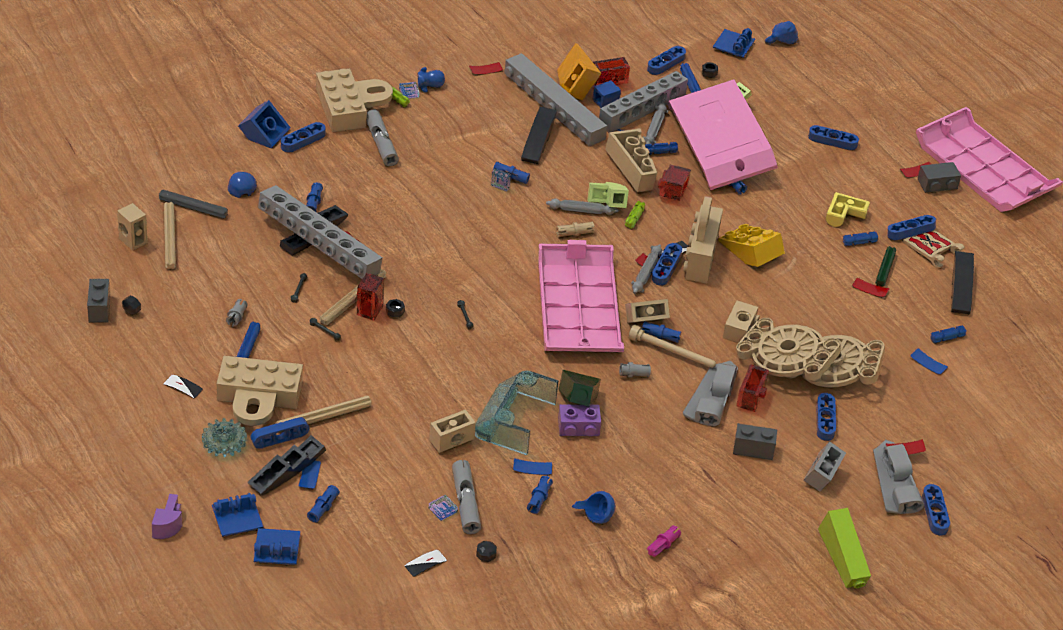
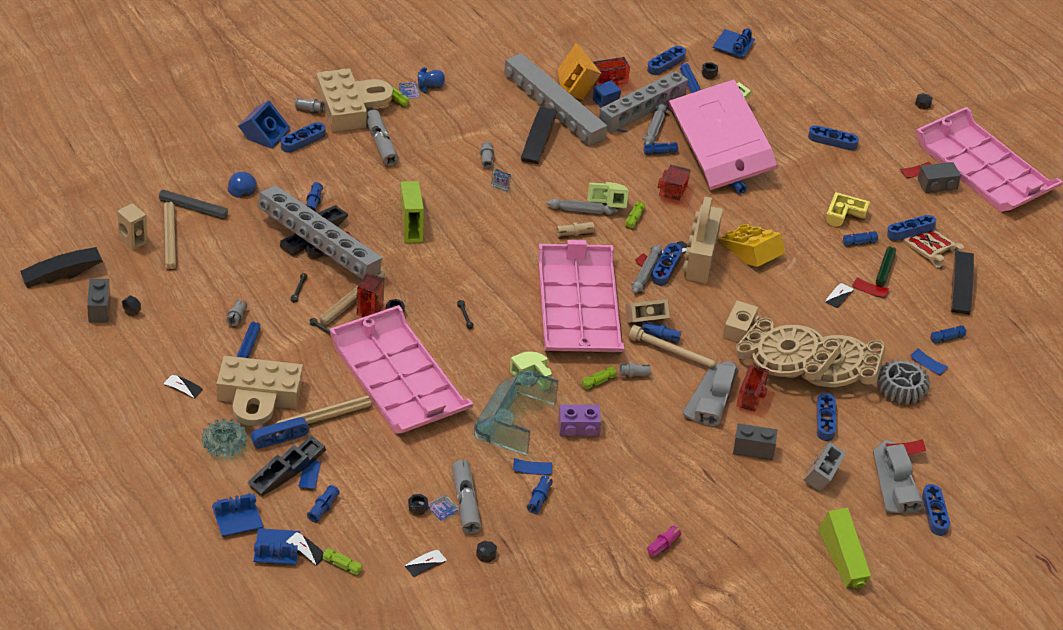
medium lavender brick [152,494,182,539] -> none
tan brick [429,409,476,453] -> none
red sticker [469,62,503,74] -> none
blue pin [493,162,530,184] -> none
dark green slope [559,370,601,406] -> none
blue hat [572,491,616,524] -> none
tan wedge [605,128,657,192] -> none
blue hat [765,21,798,44] -> none
none -> black slope [20,247,103,288]
none -> sticker [286,532,324,565]
none -> light grey pin [295,97,324,113]
none -> black tile [306,242,324,258]
none -> lime axle [323,548,362,575]
none -> bright pink piece [330,305,473,434]
none -> lime slope [400,181,424,243]
none -> black tile [408,494,428,514]
none -> light grey pin [480,142,494,169]
none -> yellowish green brick [510,352,553,390]
none -> lime axle [581,366,617,390]
none -> sticker [825,283,854,308]
none -> light grey gear [877,359,930,405]
none -> black tile [915,93,933,109]

